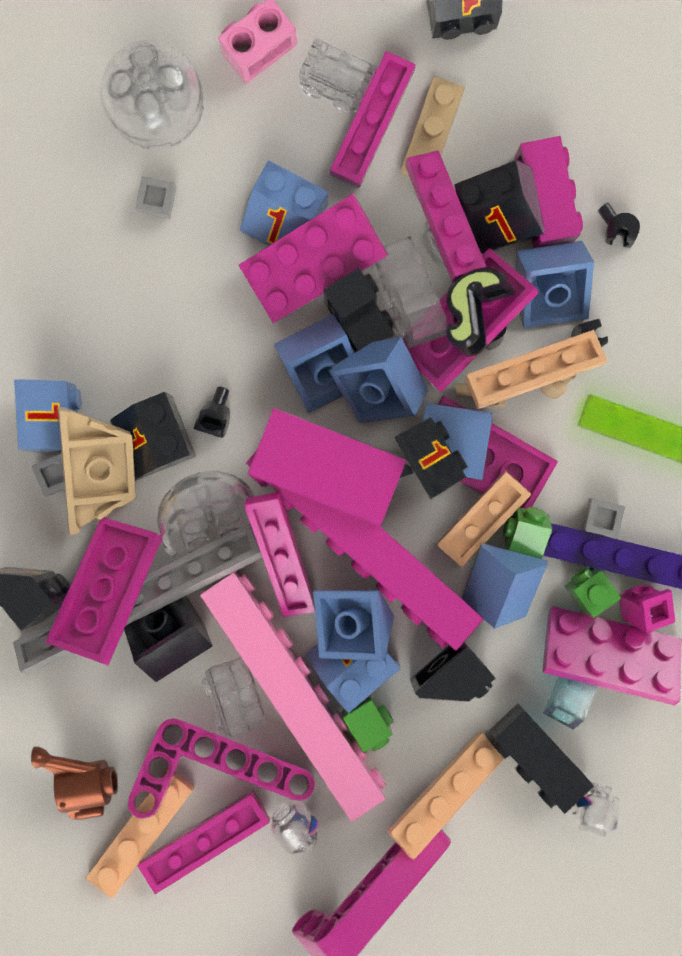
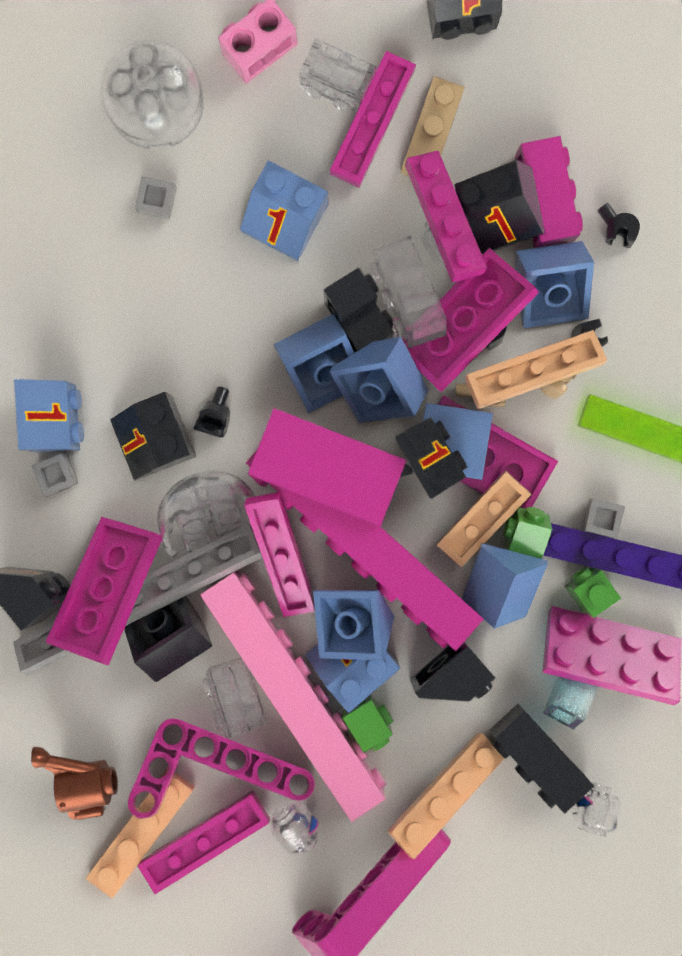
tan wing [58,407,136,536] -> none
dark pink plate [238,193,389,323] -> none
black animal [446,267,515,357] -> none
dark pink brick [619,585,676,633] -> none

